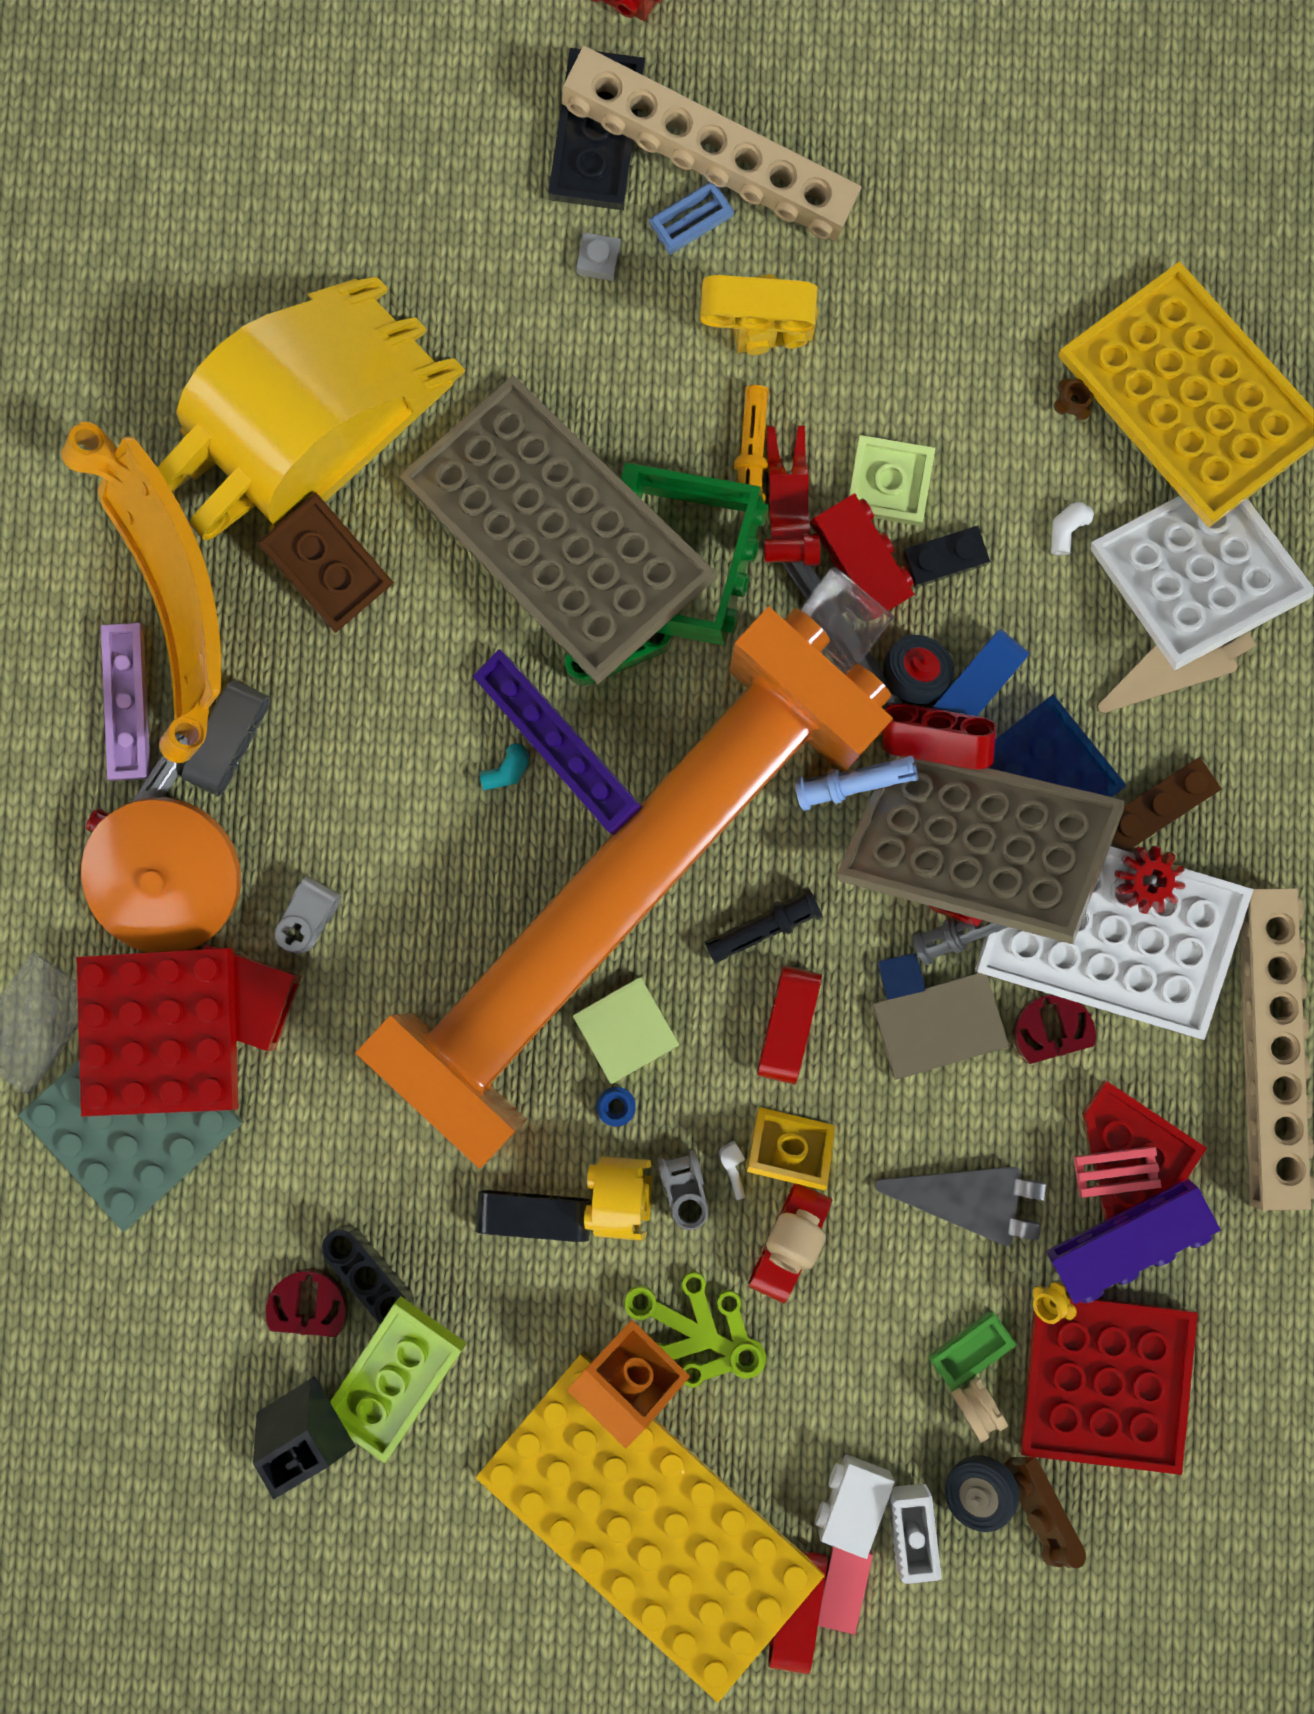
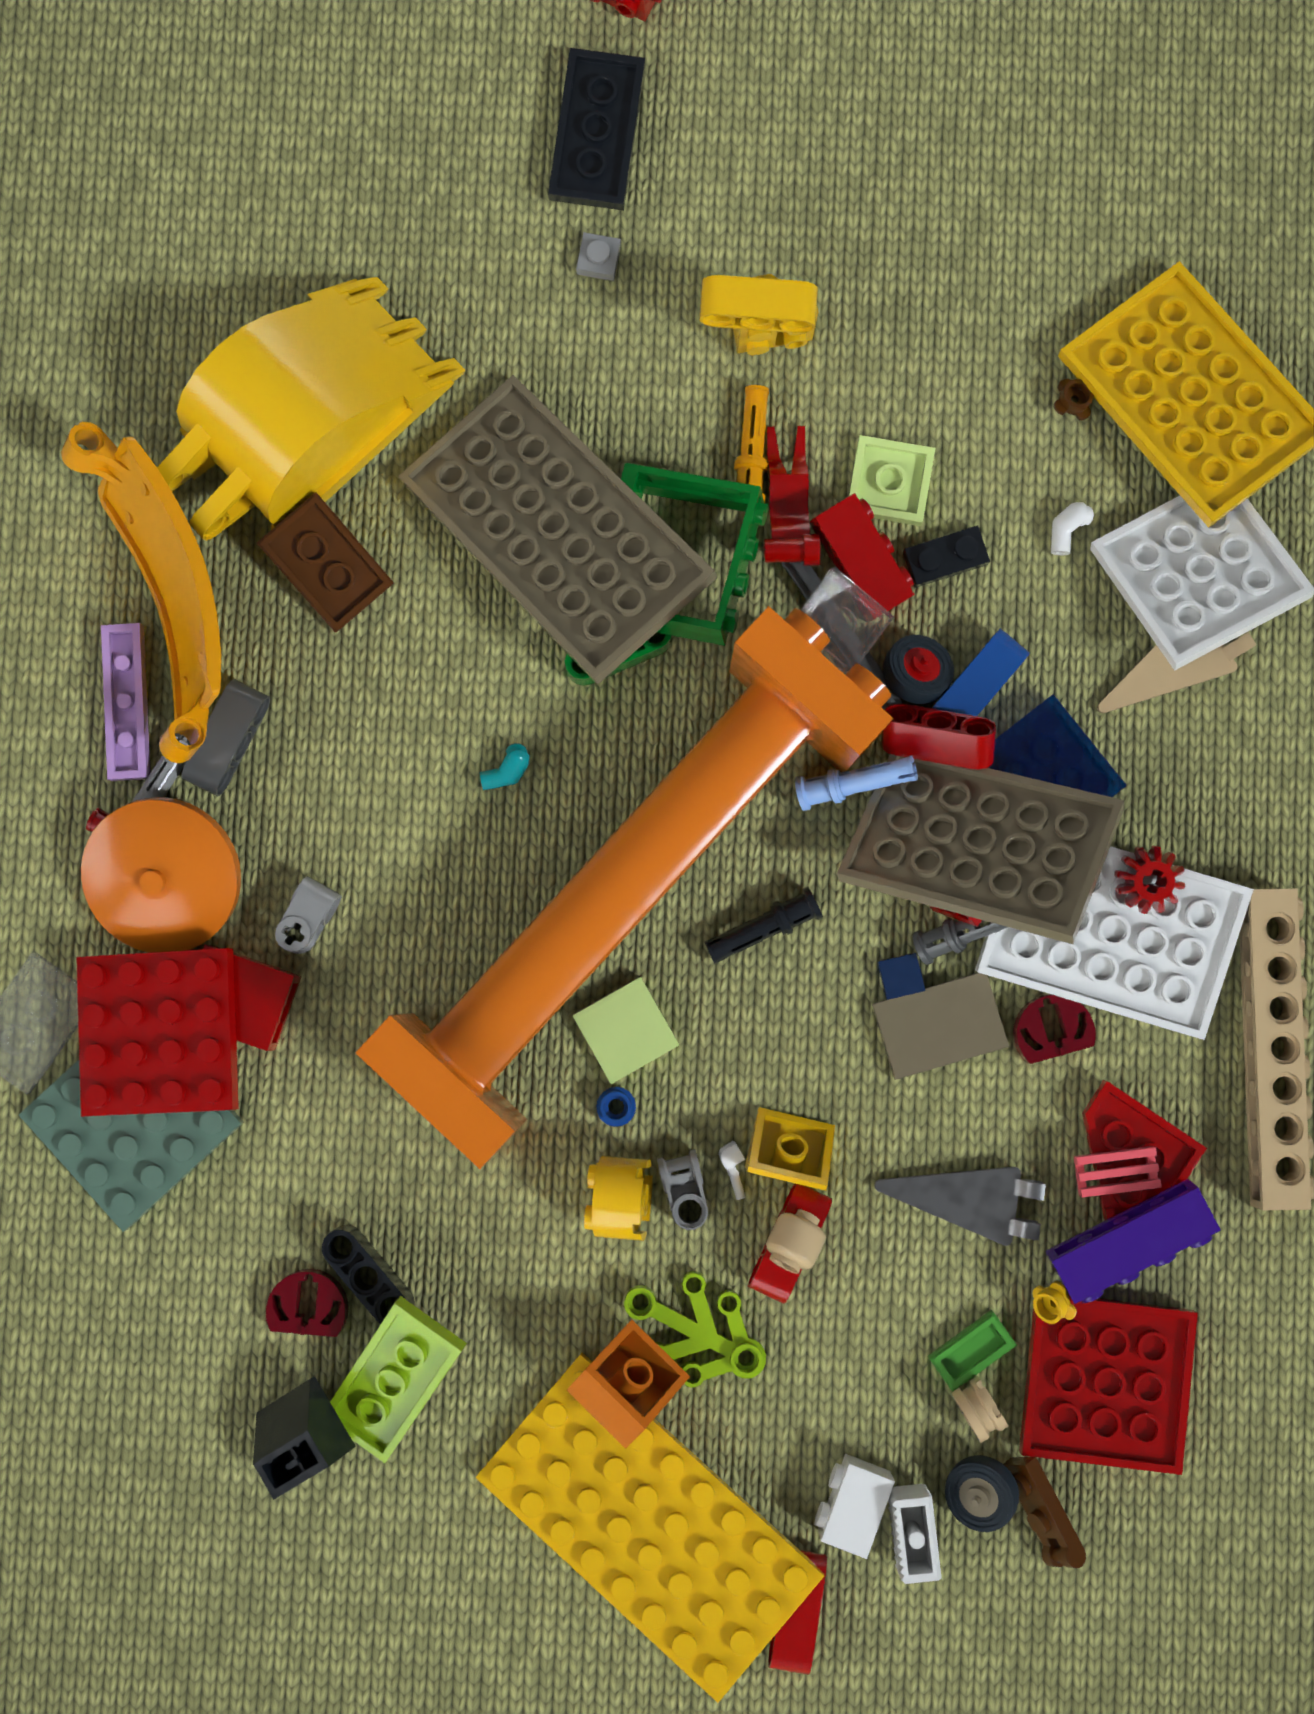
dark purple plate [473,649,643,835] -> none
black beam [475,1190,592,1242] -> none
tan brick [562,45,862,242] -> none
medium blue tile [649,182,734,255] -> none
red beam [757,964,822,1085] -> none
coral tile [818,1546,873,1635] -> none
reddish brown plate [1111,757,1222,851] -> none

